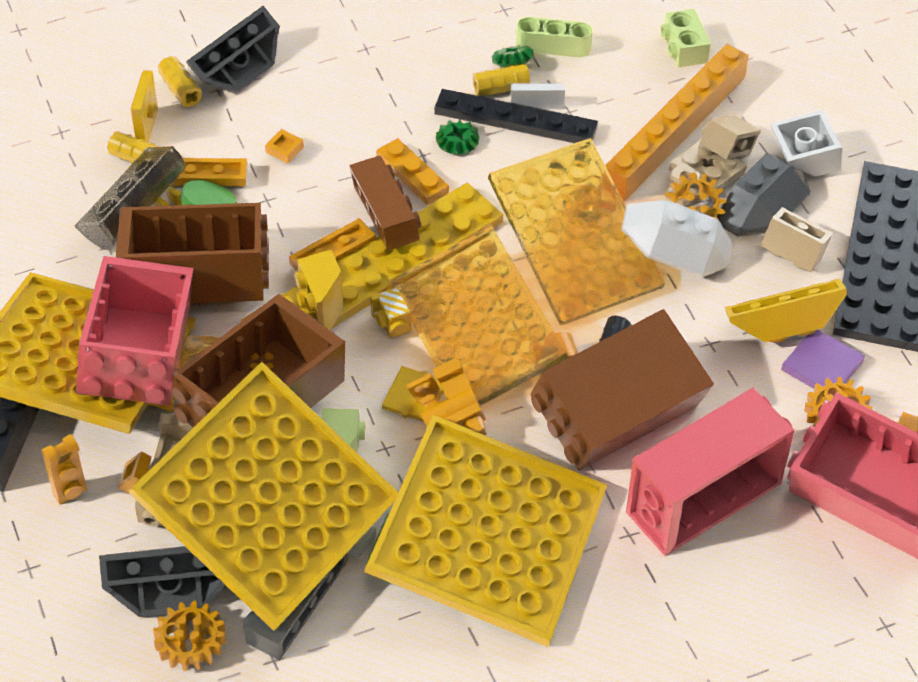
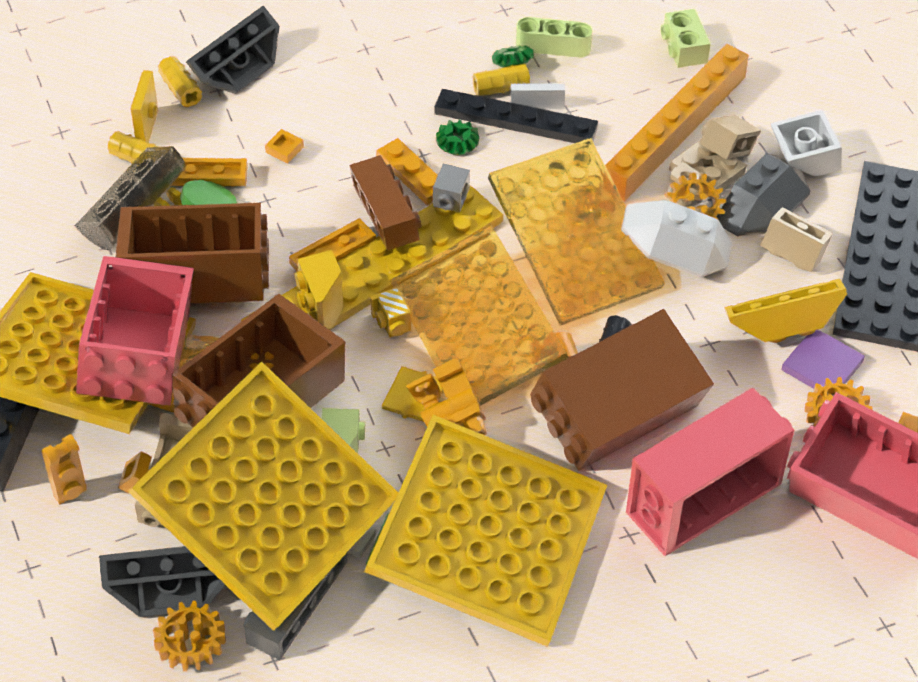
none -> light grey brick [433,163,470,213]

